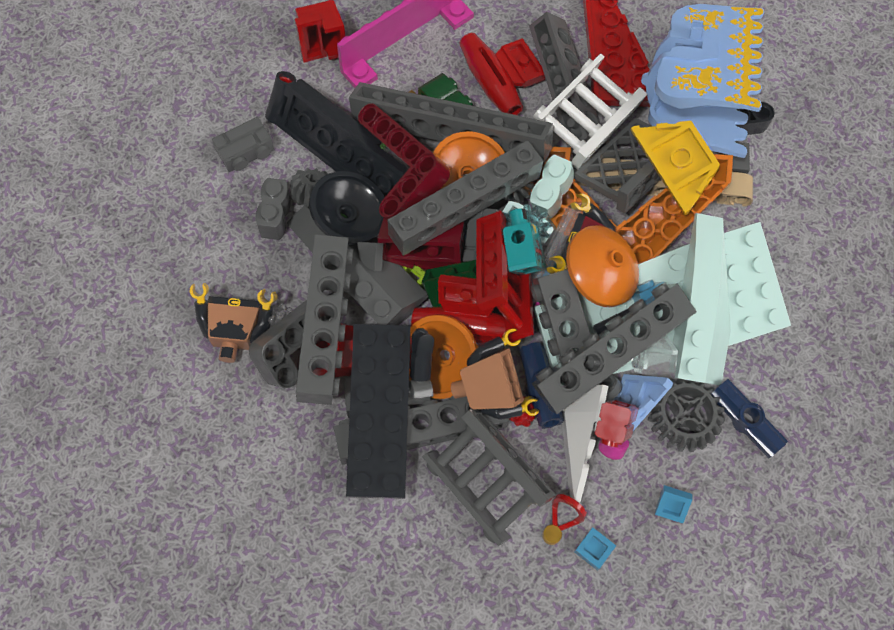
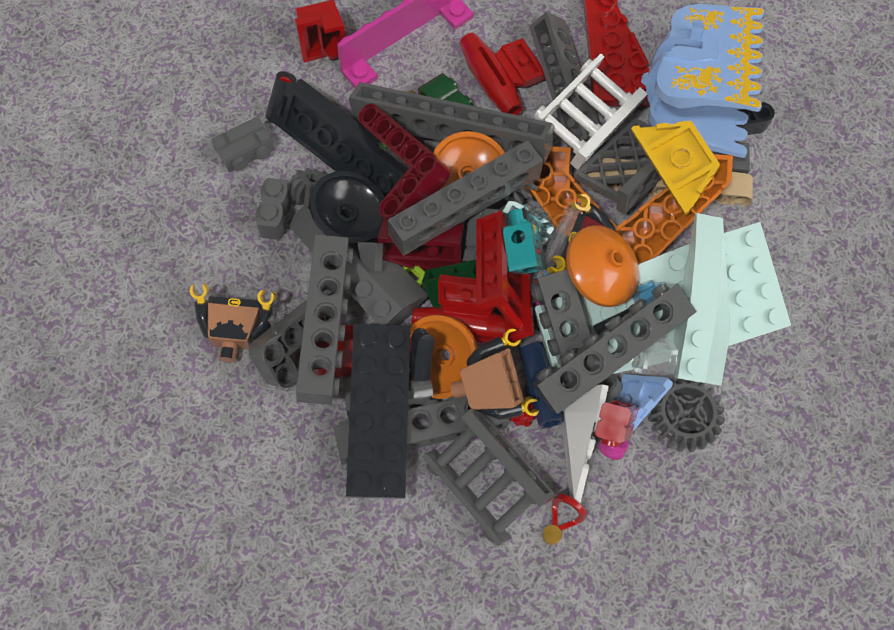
light aqua brick [530,155,574,219] -> none
dark azure plate [574,527,616,571] -> none
dark azure plate [655,485,693,523] -> none
dark blue piece [711,379,788,459] -> none

